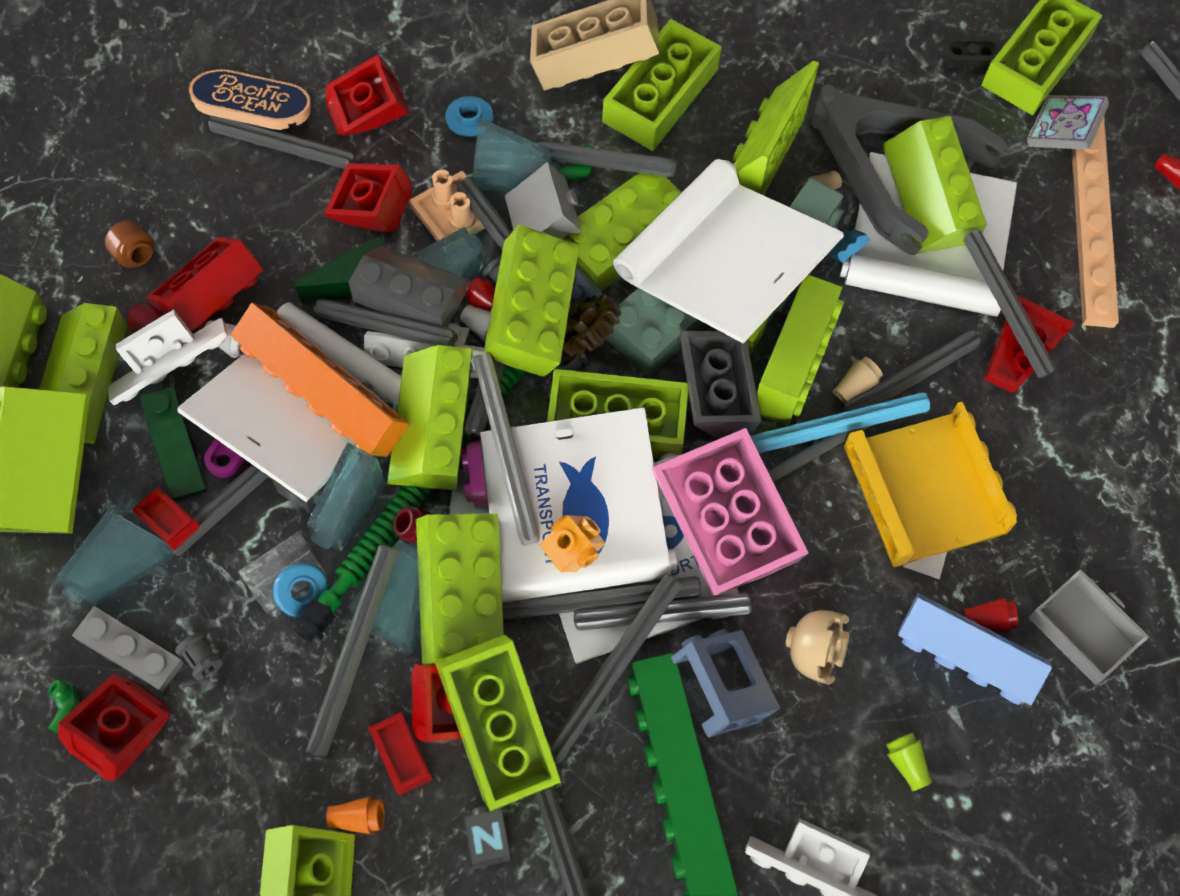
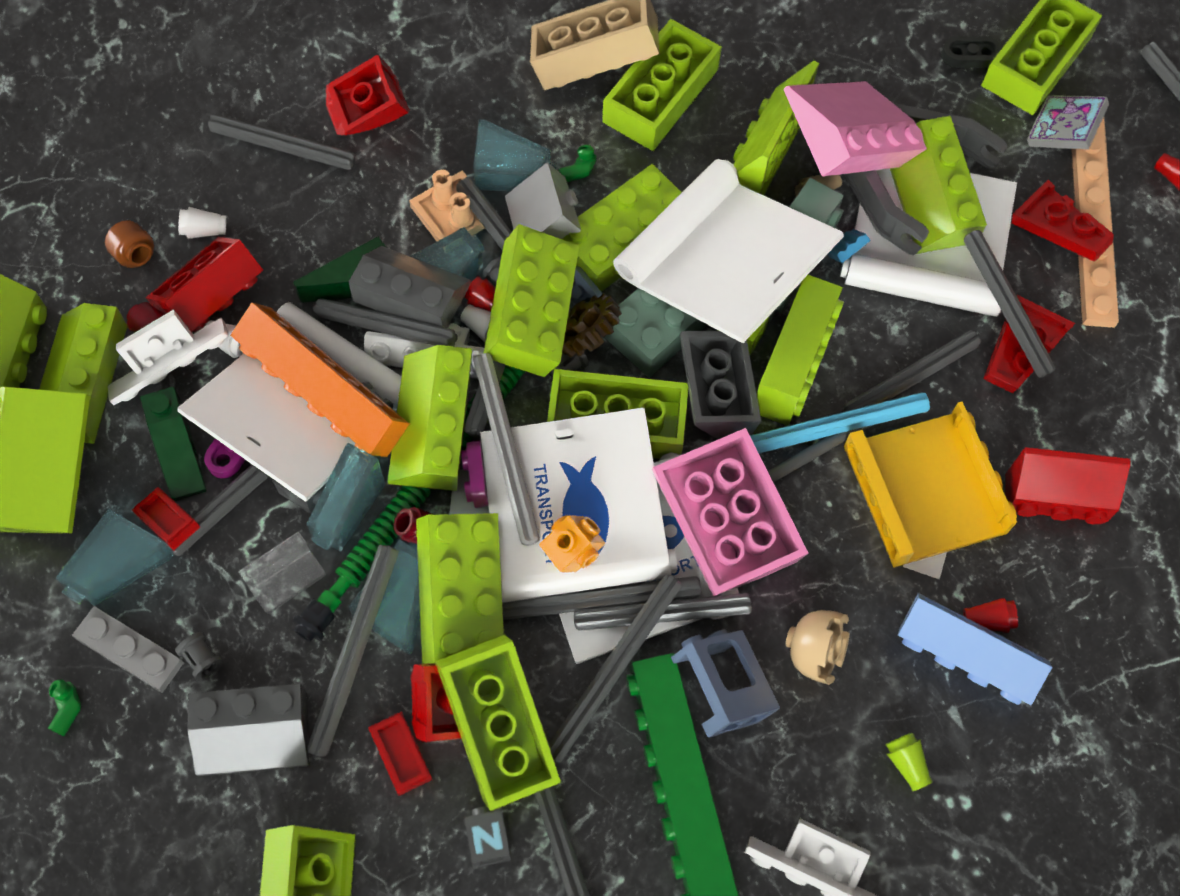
red slope [58,674,171,781] -> none
tile [189,69,311,129] -> none
dark azure piece [273,562,329,617] -> none
red slope [323,163,412,232] -> none
orange cone [326,796,385,835] -> none
dark azure piece [445,96,493,137] -> none
dark grey axle [536,141,676,177] -> none
tan cone [833,357,883,404] -> none
light grey container [1028,569,1149,686] -> none
none -> white cone [179,207,226,239]
none -> slope [188,683,309,777]
none -> bright pink slope [784,82,927,177]
none -> slope [1005,447,1131,525]
none -> red wing [1012,180,1114,262]

